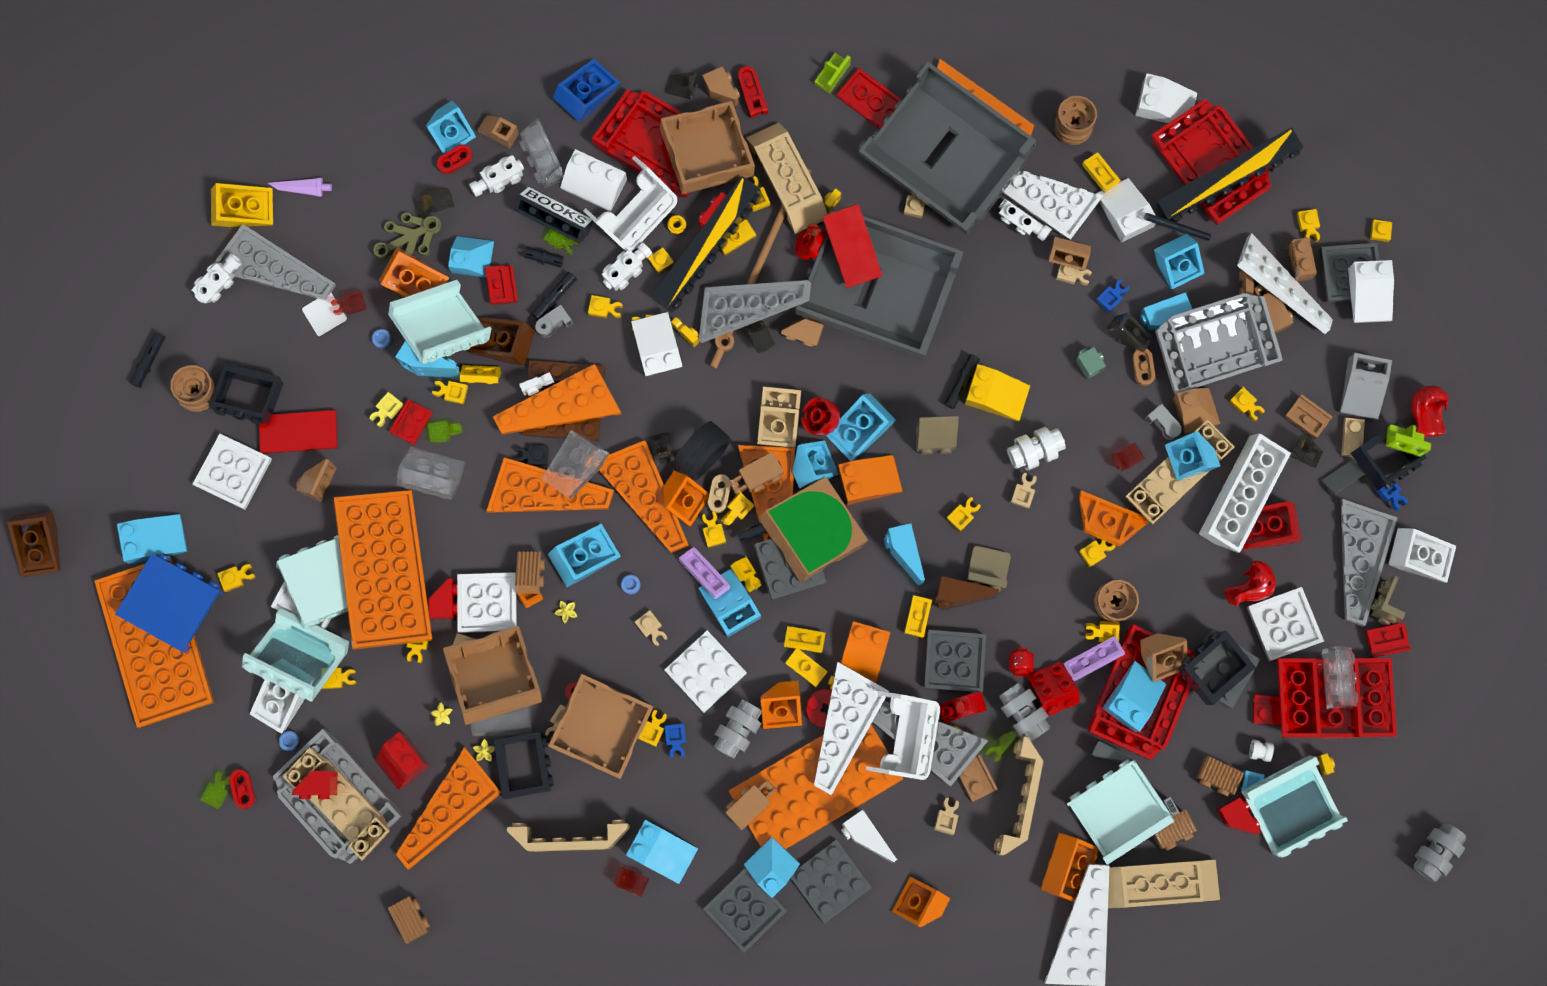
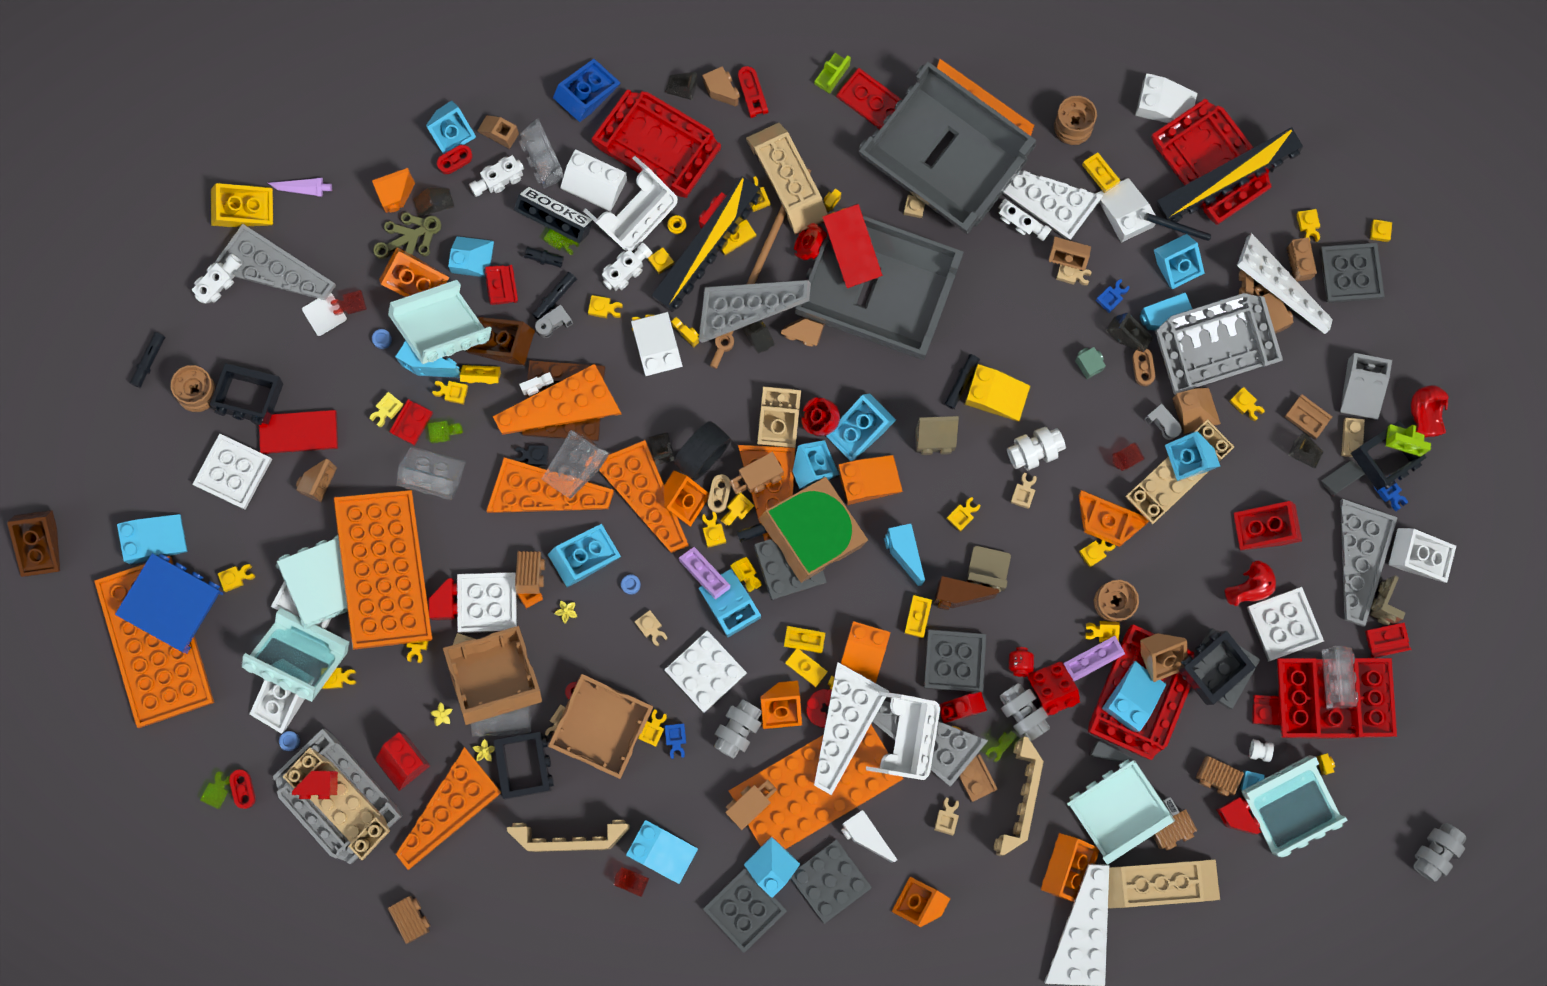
medium nougat tile [660,101,755,194] -> none
white slope [1199,434,1291,553] -> none
white slope [1348,260,1394,323] -> none
none -> orange slope [372,168,415,213]

